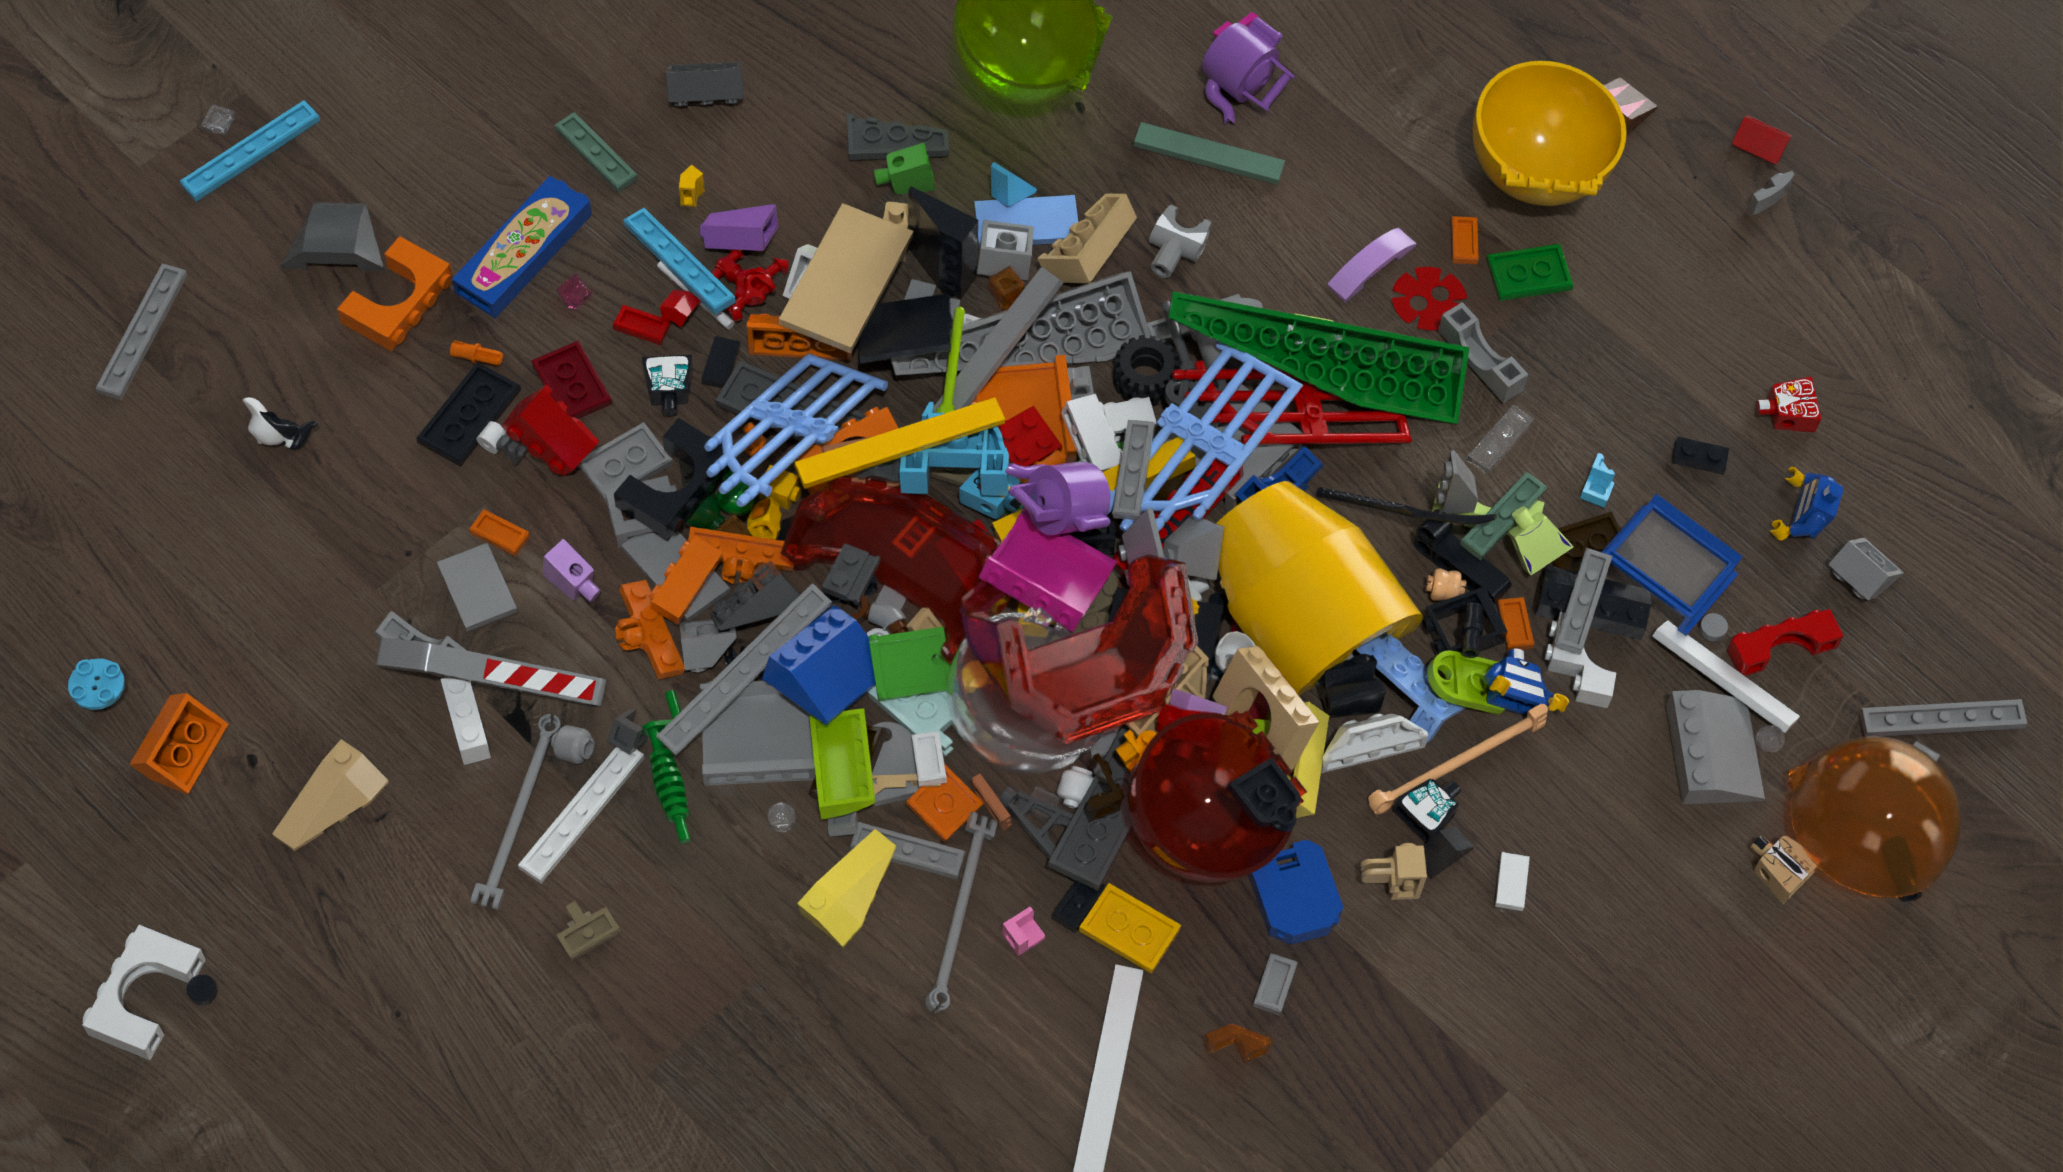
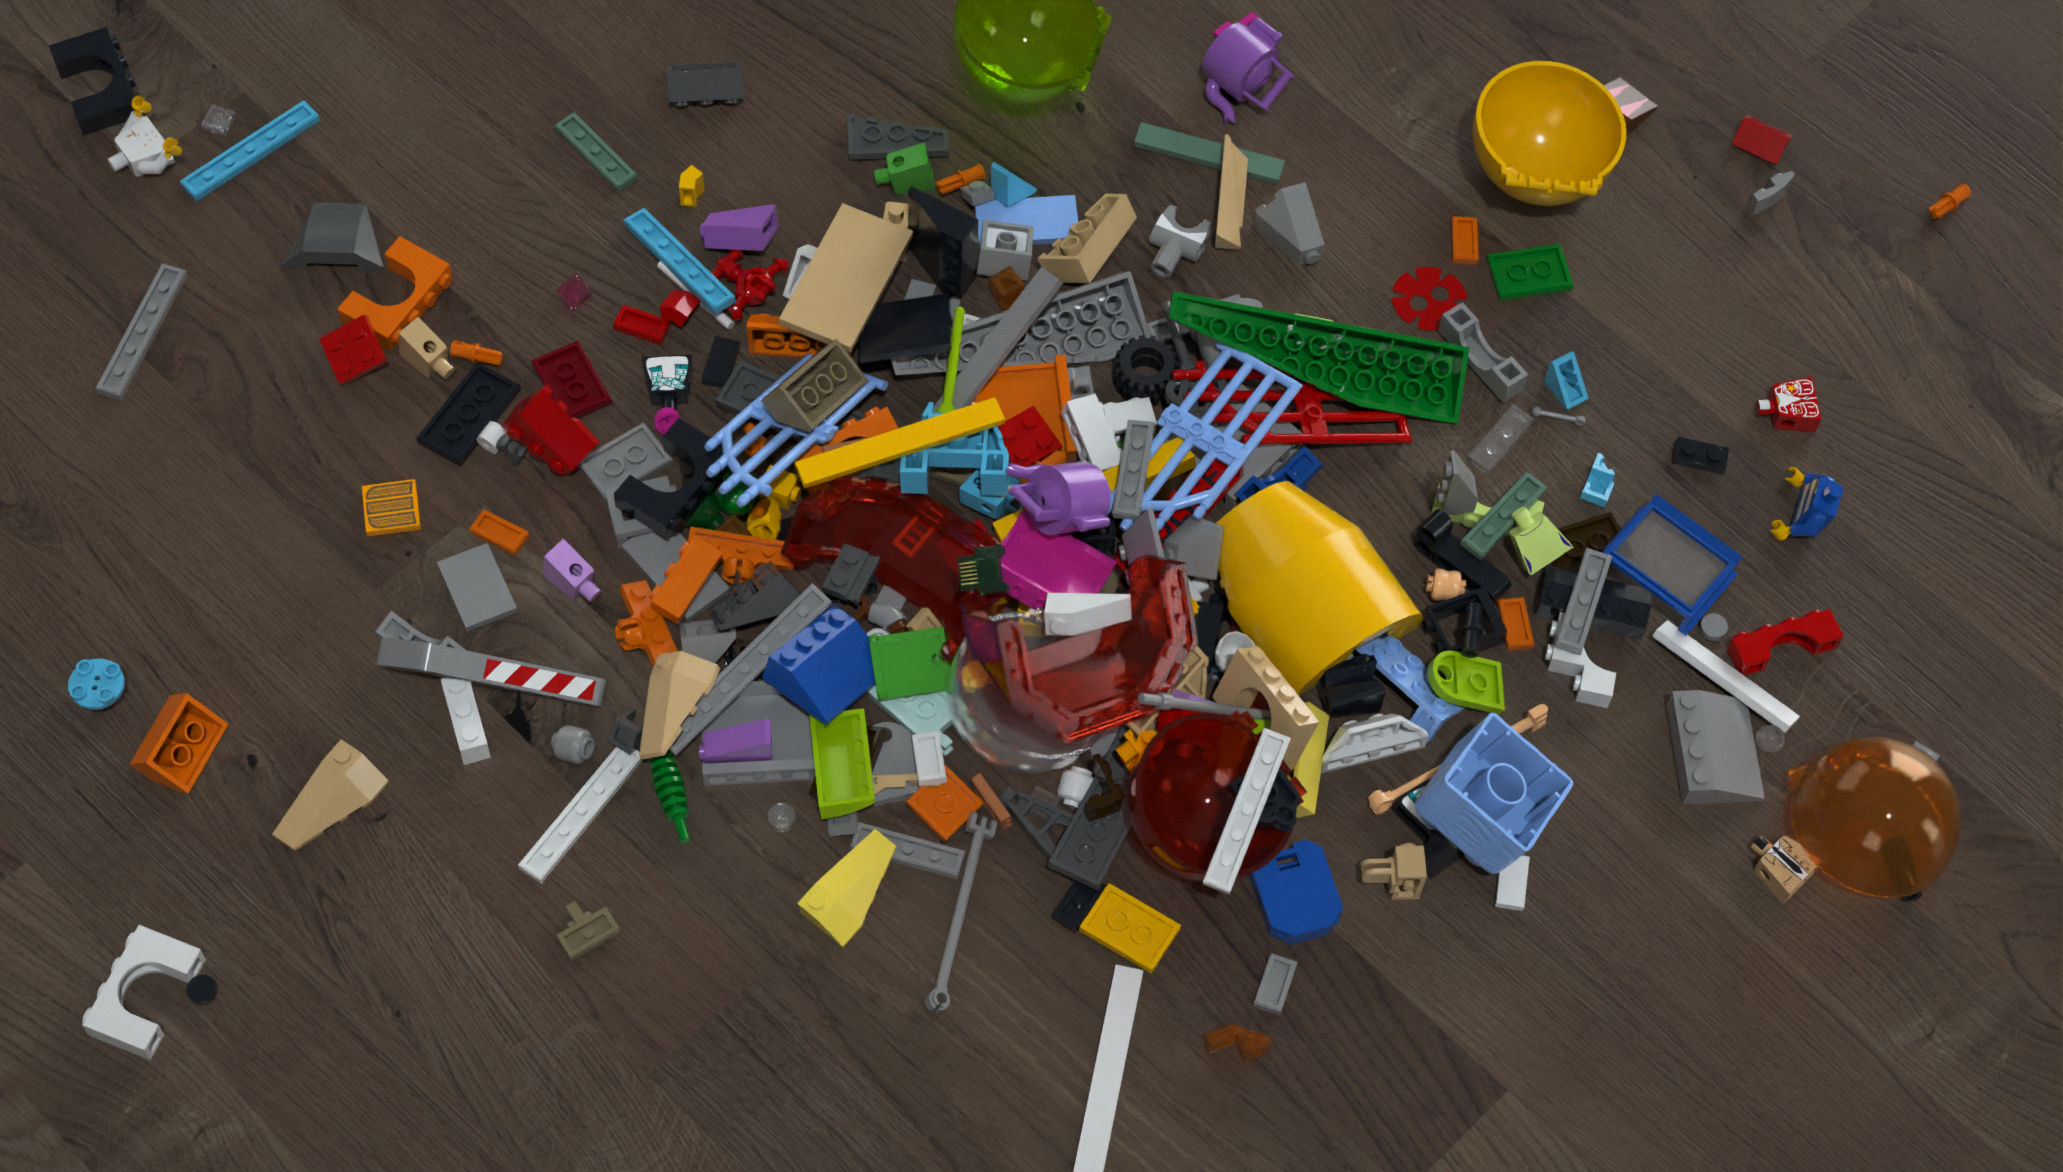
hair [242,397,318,450] -> none
brick [452,176,592,319] -> none
light grey hinge [470,714,561,910] -> none
bright pink panel [1002,907,1045,956] -> none
black piece [1317,487,1497,524] -> none
lavender slope [1327,228,1417,302] -> none
blue torso [1483,649,1569,716] -> none
light grey slope [1828,537,1904,600] -> none
light grey plate [1860,699,2027,737] -> none
none -> black arch [49,27,140,136]
none -> white torso [107,96,182,177]
none -> red plate [319,315,388,386]
none -> light orange tile [362,479,421,537]
none -> tan torso [399,317,455,379]
none -> tan wedge [639,651,720,759]
none -> dark pink tile [654,407,681,435]
none -> medium lavender slope [699,719,773,764]
none -> dark tan slope [761,339,868,432]
none -> orange axle [936,164,986,195]
none -> clear green piece [957,545,1010,596]
none -> light grey plate [960,181,995,206]
none -> white slope [1044,593,1132,636]
none -> light grey bar [1138,692,1271,720]
none -> white tile [1203,728,1291,895]
none -> tan wedge [1215,134,1248,250]
none -> light grey slope [1253,182,1325,266]
none -> light blue brick [1415,713,1573,874]
none -> light grey hinge [1531,407,1586,426]
none -> medium azure slope [1544,351,1589,410]
none -> orange axle [1928,184,1971,219]

